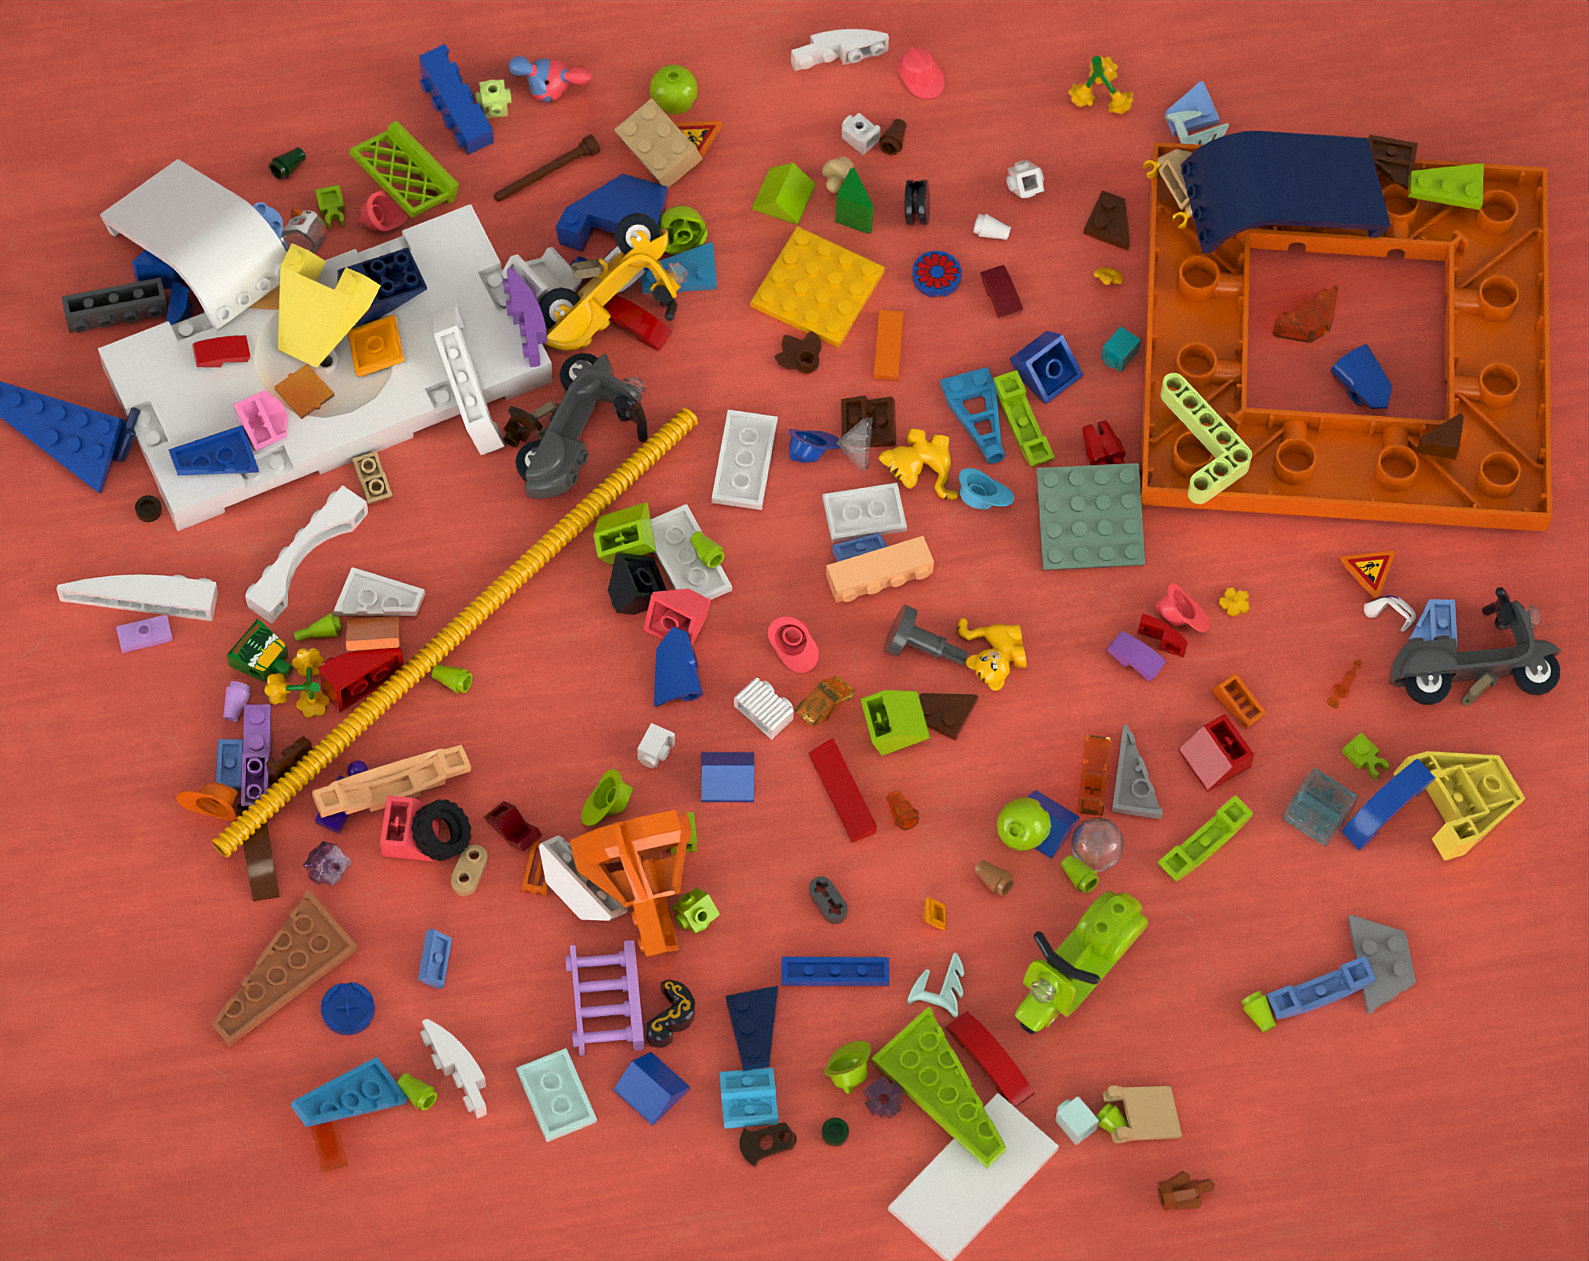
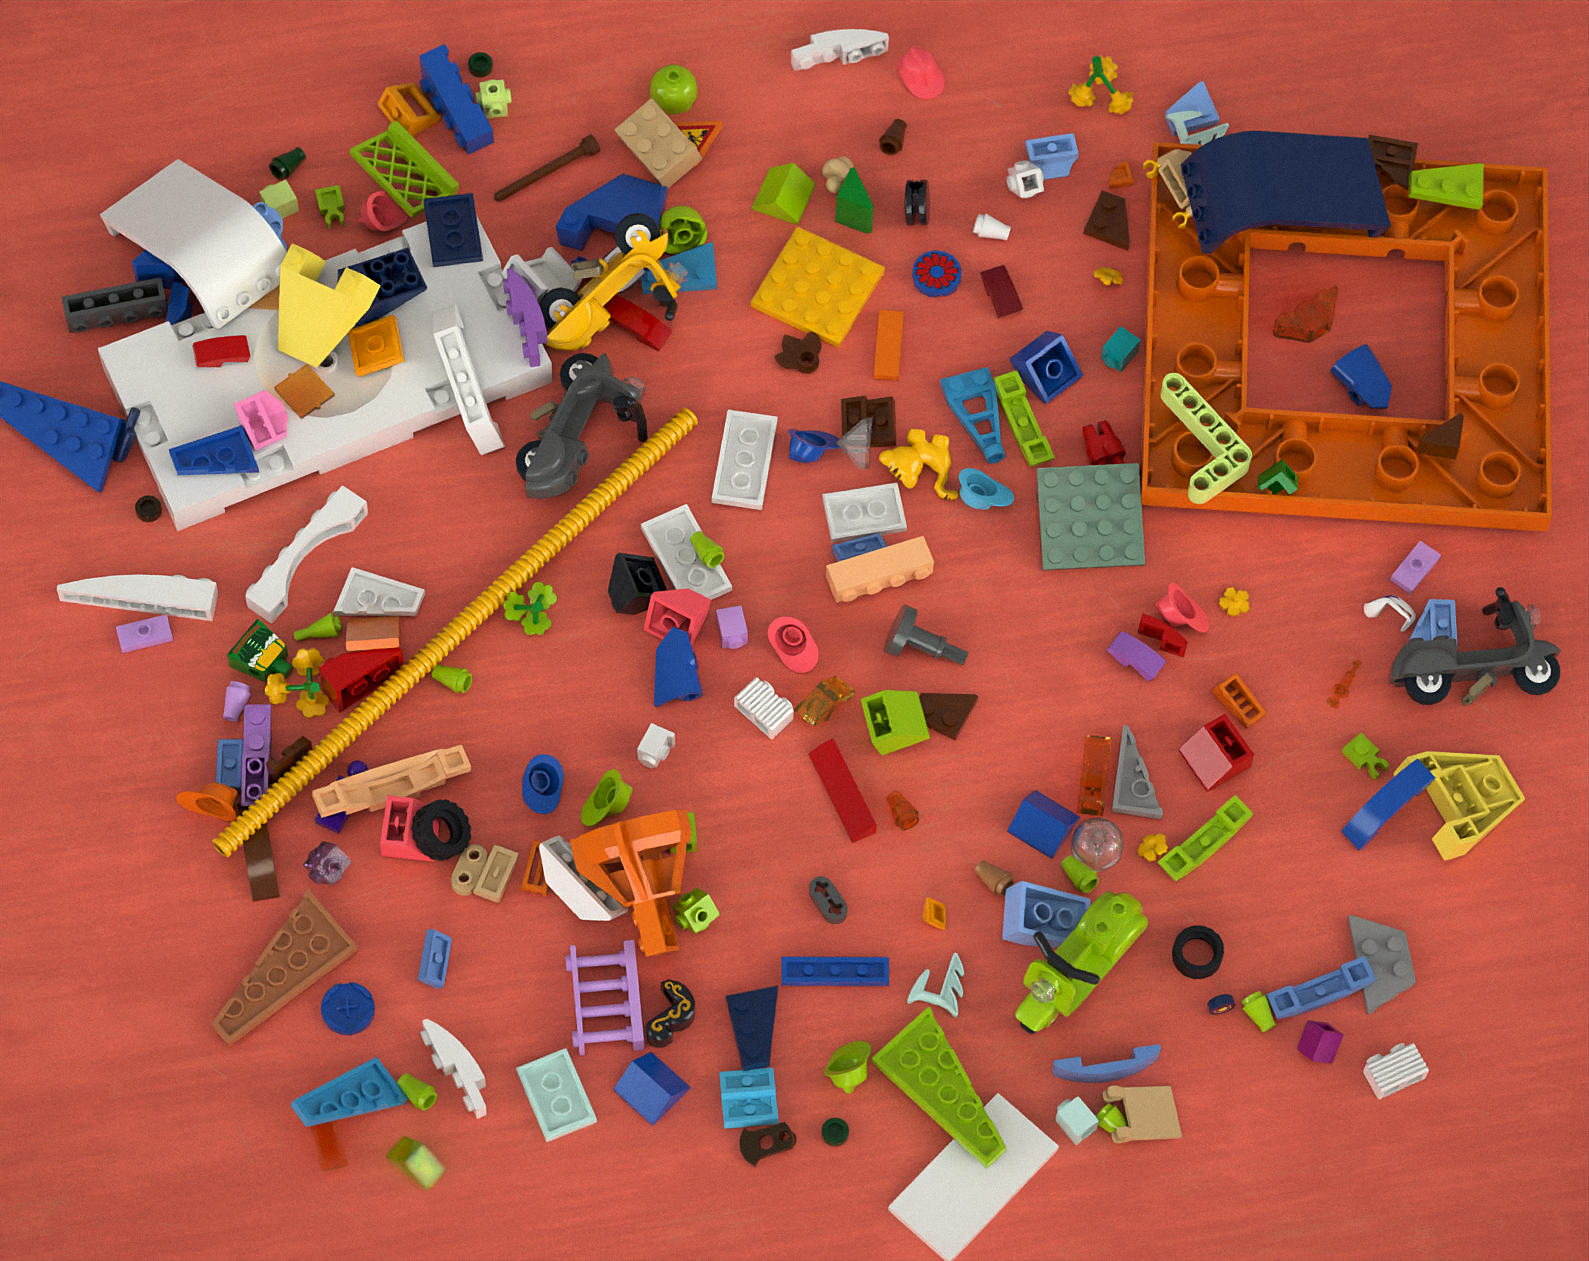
clear piece [279,208,326,254] -> none
tan slope [352,451,393,504] -> none
dark red slope [484,801,543,852] -> none
dark brown piece [503,406,543,447] -> none
hair [508,56,592,102] -> none
lime slope [594,502,656,565] -> none
slope [701,752,754,802] -> none
white brick [842,113,880,155] -> none
clear purple brick [862,1075,905,1118] -> none
red slope [946,1012,1034,1108] -> none
yellow animal [957,618,1027,691] -> none
lime cylinder [996,797,1051,851] -> none
dark orange rock [1157,1171,1215,1211] -> none
clear light blue slope [1282,767,1358,847] -> none
piece [1340,550,1396,599] -> none
none -> yellowish green brick [259,180,299,218]
none -> light orange tile [378,82,441,137]
none -> clear neon green slope [386,1136,445,1191]
none -> dark blue tile [423,193,483,268]
none -> dark green tile [468,52,493,77]
none -> tan plate [474,844,519,903]
none -> lime plant [503,582,557,635]
none -> blue piece [522,754,564,814]
none -> lavender brick [716,605,748,649]
none -> light blue slope [1002,881,1091,948]
none -> light blue slope [1025,133,1079,180]
none -> medium blue slope [1052,1044,1161,1083]
none -> orange tile [1109,160,1134,189]
none -> yellow plant [1137,833,1168,862]
none -> black tyre [1172,925,1224,979]
none -> dark blue tile [1207,994,1236,1015]
none -> green panel [1258,459,1298,495]
none -> magenta panel [1297,1020,1344,1063]
none -> white brick [1363,1043,1429,1100]
none -> lavender plate [1390,541,1441,594]

